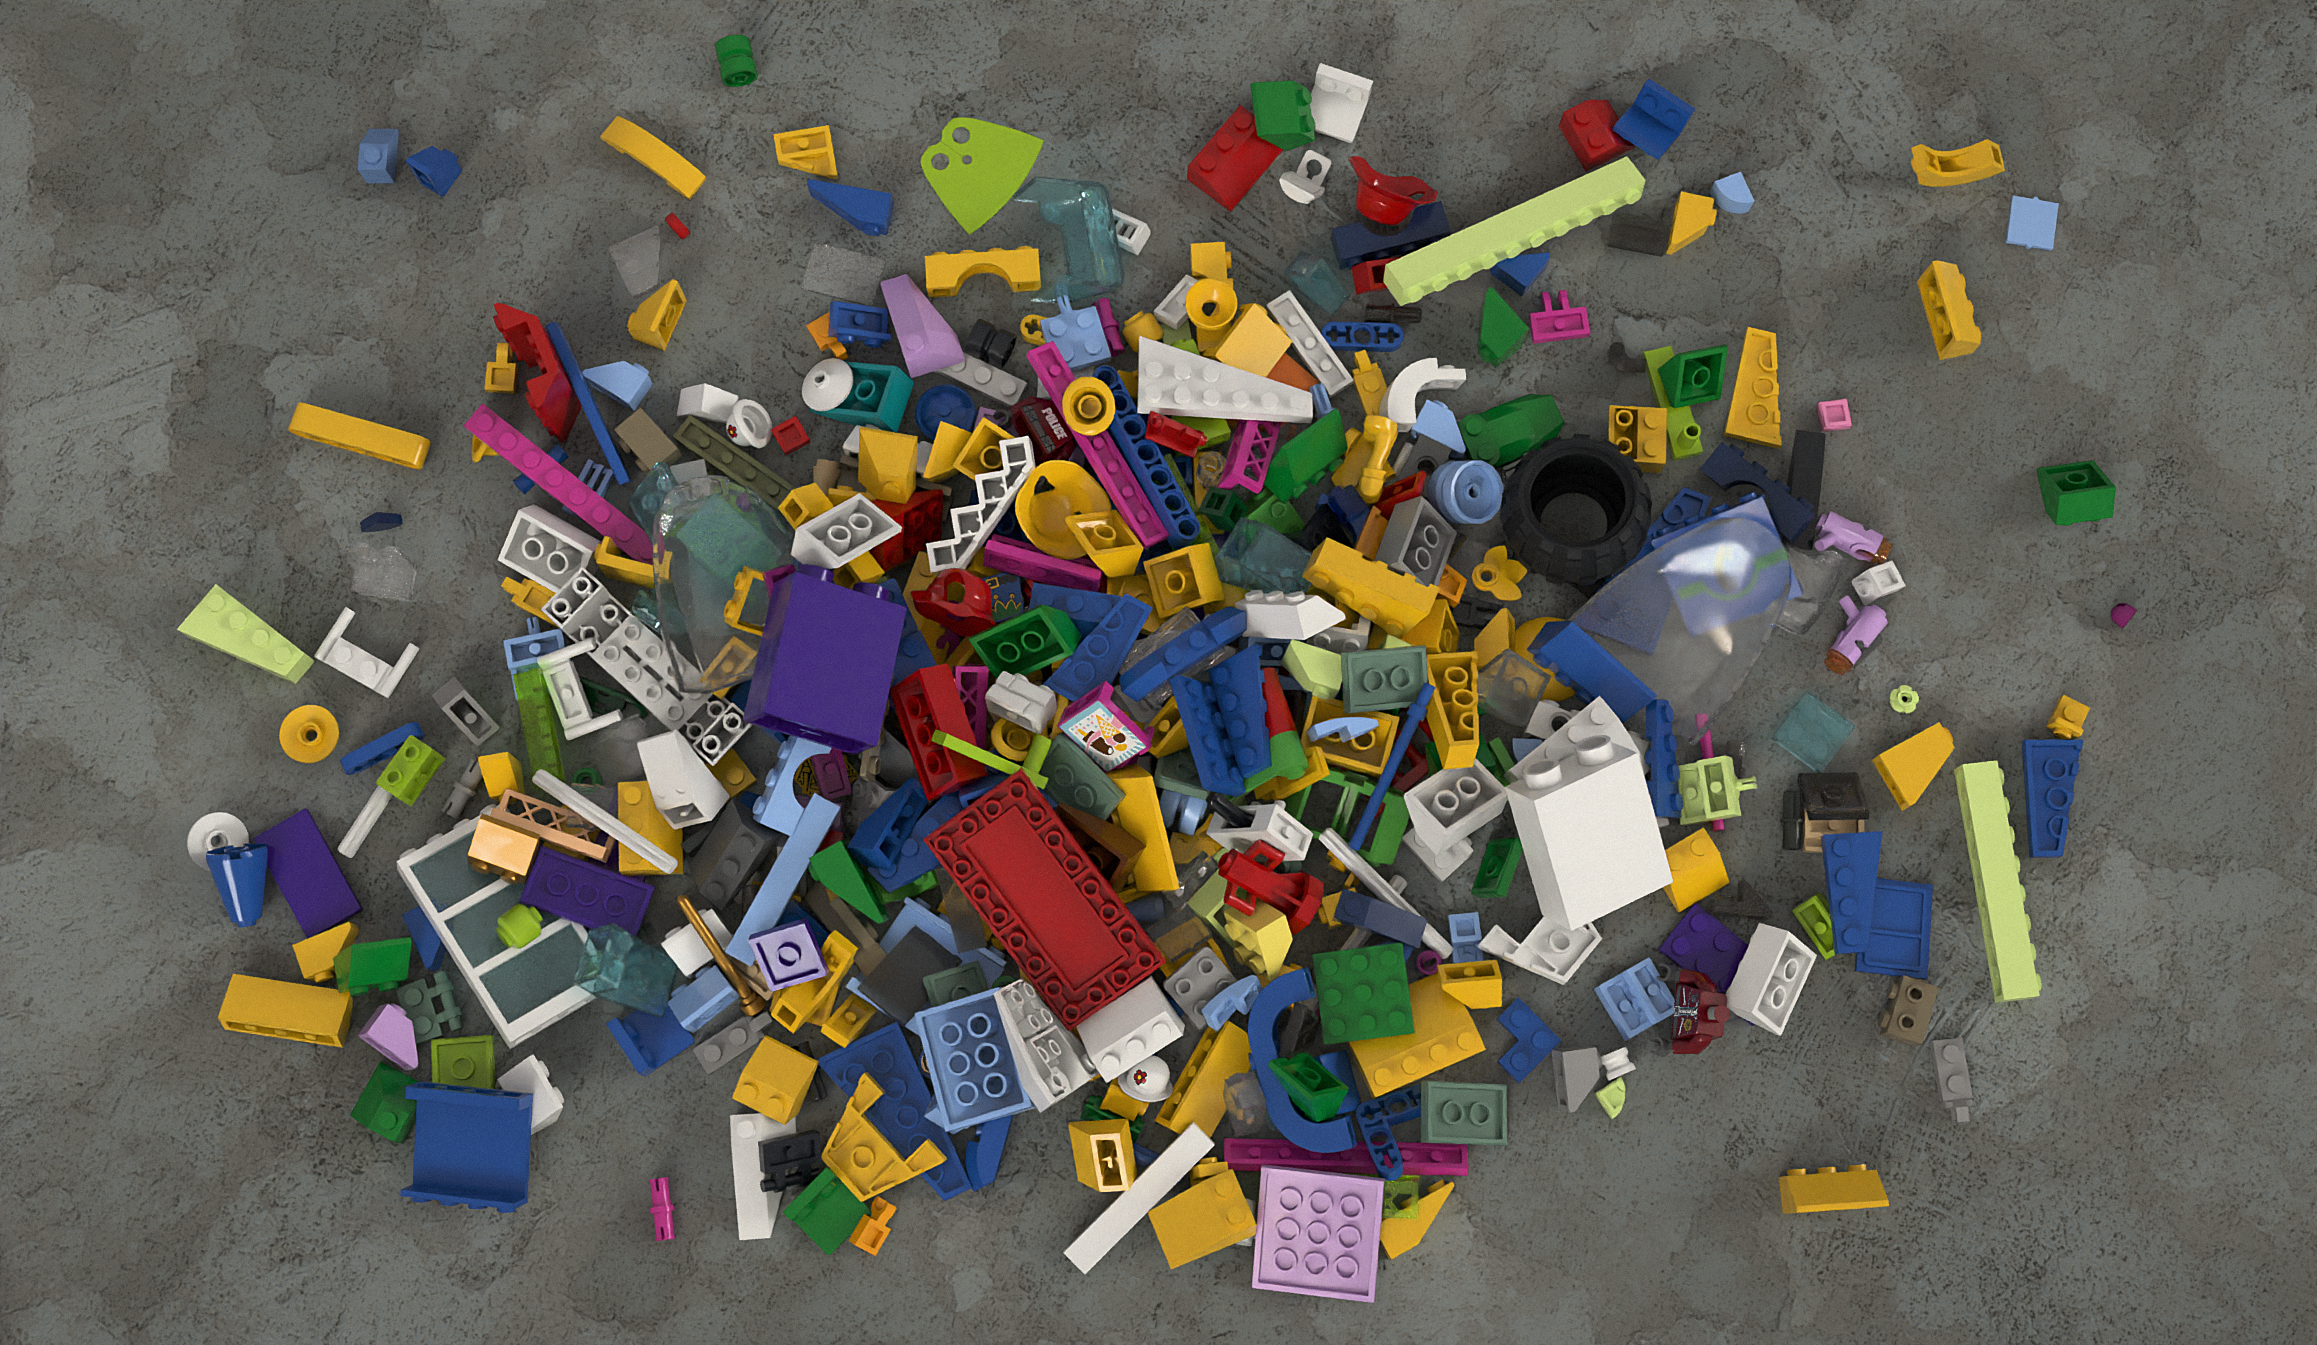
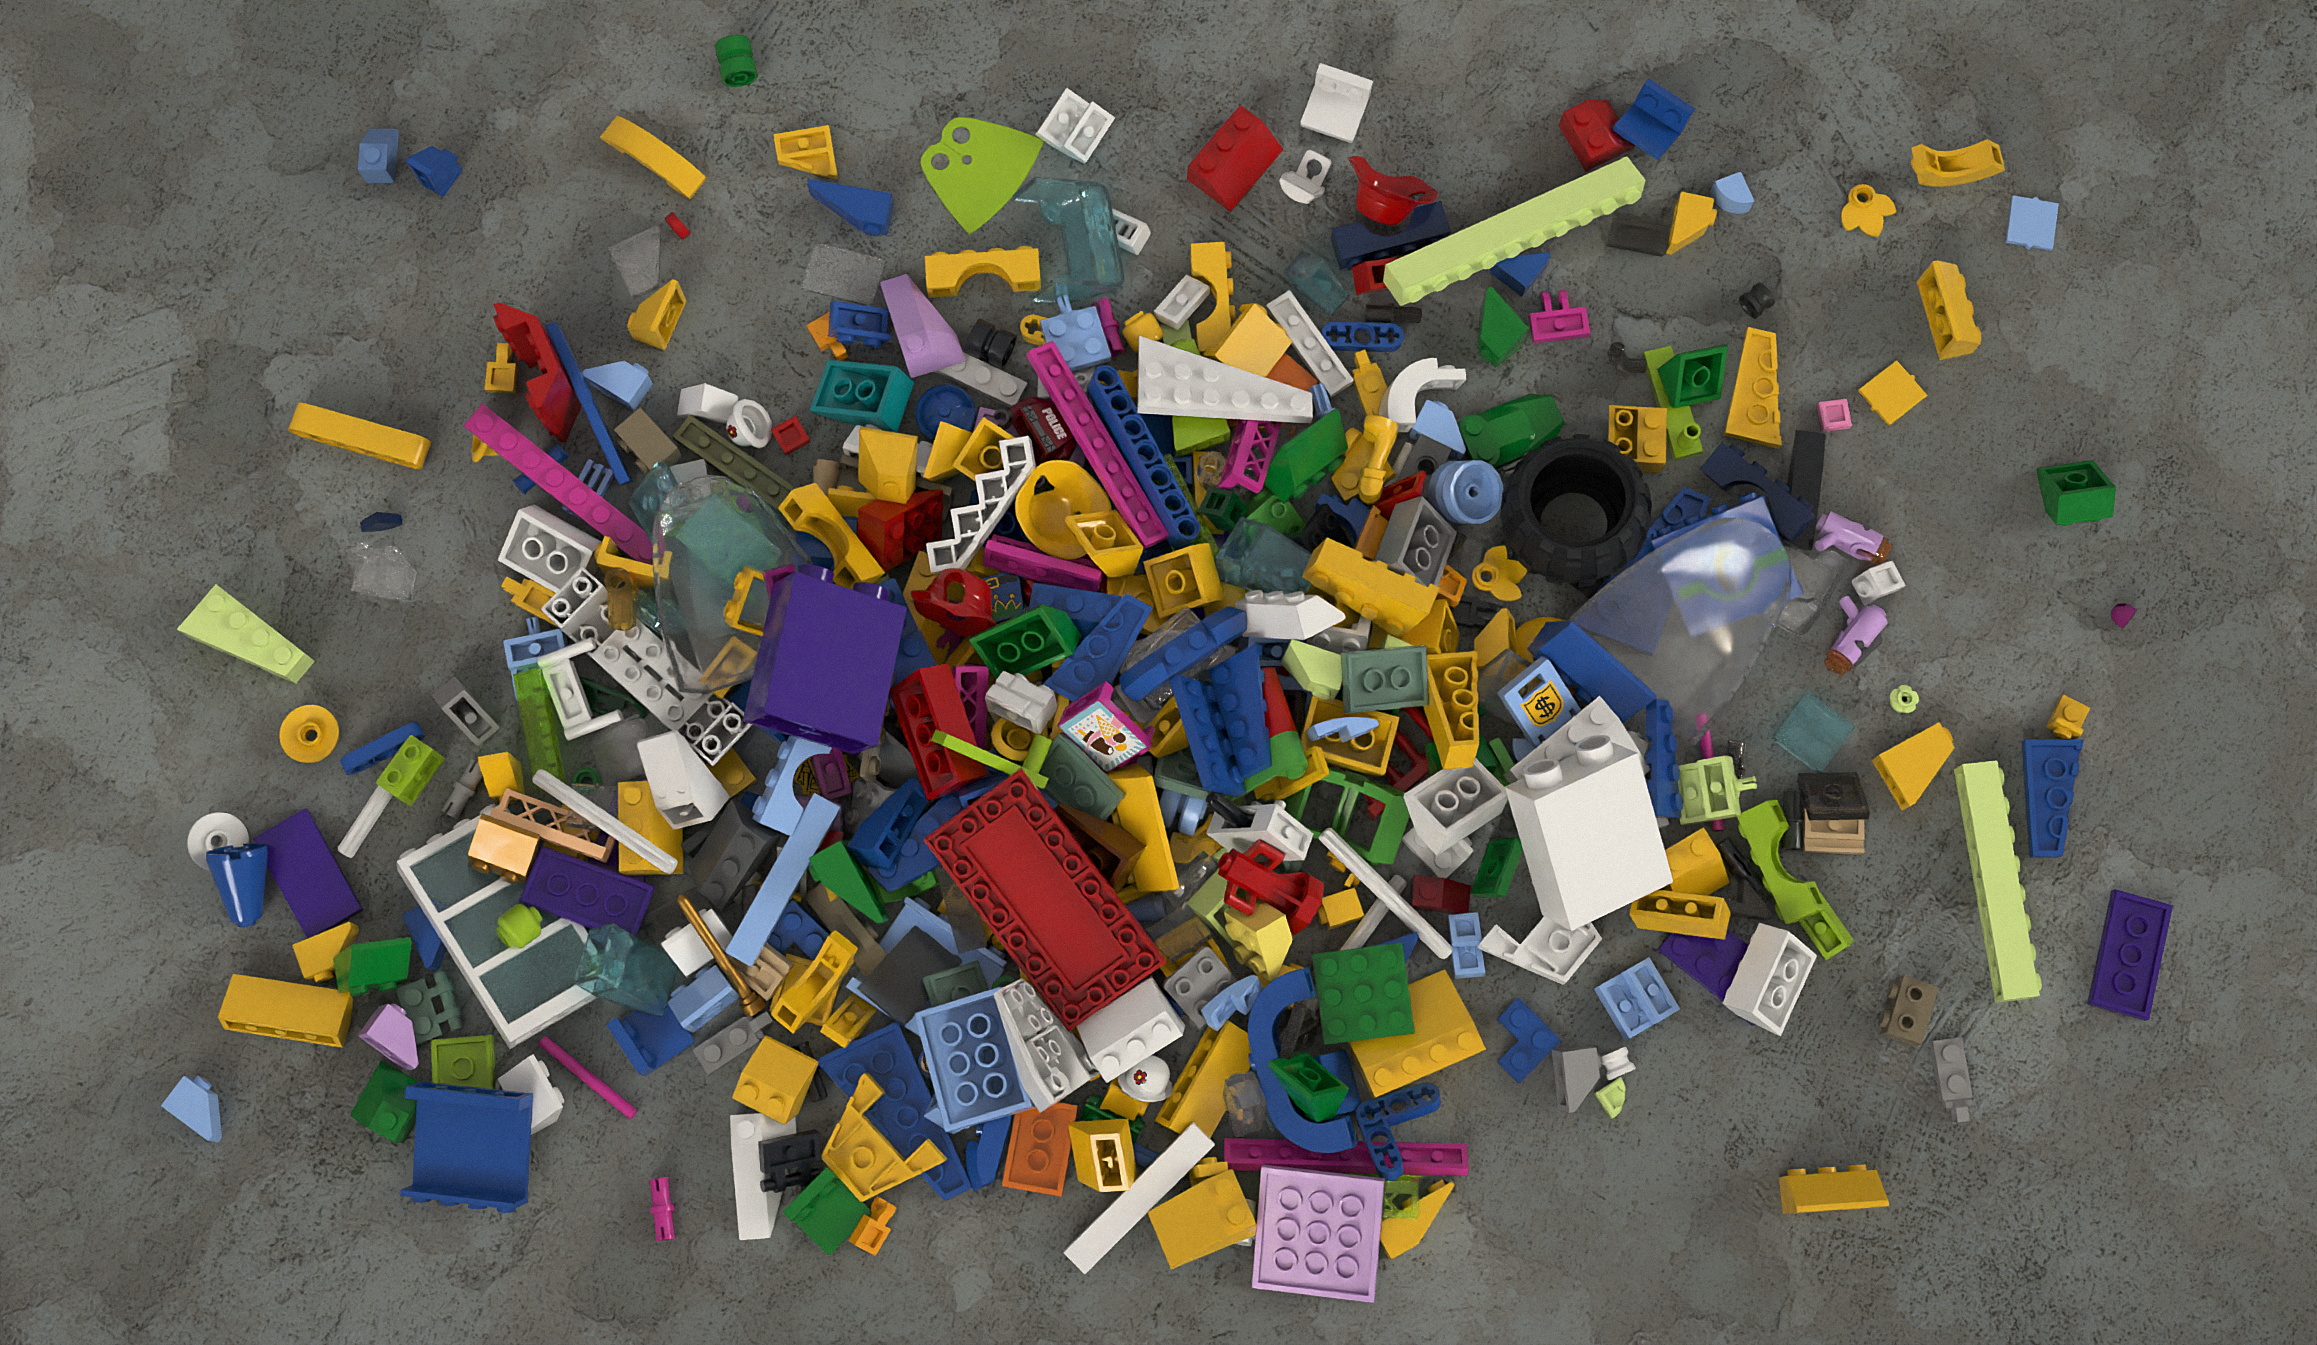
white plate [314,607,419,698] -> none
plate [748,918,829,992] -> none
white slope [791,493,902,569] -> none
white dish [802,358,853,411] -> none
yellow hat [1062,377,1115,435] -> none
red hinge [1144,411,1207,458] -> none
yellow piece [1185,278,1237,330] -> none
green slope [1250,81,1316,151] -> none
clear blue bracket [1327,485,1367,524] -> none
dark blue slope [1332,889,1428,948] -> none
blue bar [1348,682,1435,851] -> none
magenta hinge [1417,951,1442,975] -> none
sand green tile [1421,1081,1507,1146] -> none
yellow slope [1437,960,1502,1009] -> none
dark red torso [1650,963,1730,1057] -> none
blue wing [1821,831,1883,954] -> none
blue piece [1855,878,1933,979] -> none
none -> light blue slope [161,1075,222,1142]
none -> dark pink bar [538,1036,638,1120]
none -> clear yellow piece [604,567,639,631]
none -> orange plate [1002,1102,1078,1197]
none -> white slope [1035,88,1115,164]
none -> dark red slope [1409,875,1471,914]
none -> light blue container [1497,656,1581,748]
none -> yellow brick [1629,890,1731,940]
none -> black pin [1716,837,1764,895]
none -> lime arch [1737,800,1827,924]
none -> pearl dark grey wheel [1739,282,1775,319]
none -> yellow plate [1841,184,1896,237]
none -> yellow piece [1858,360,1928,426]
none -> dark purple tile [2087,889,2173,1021]

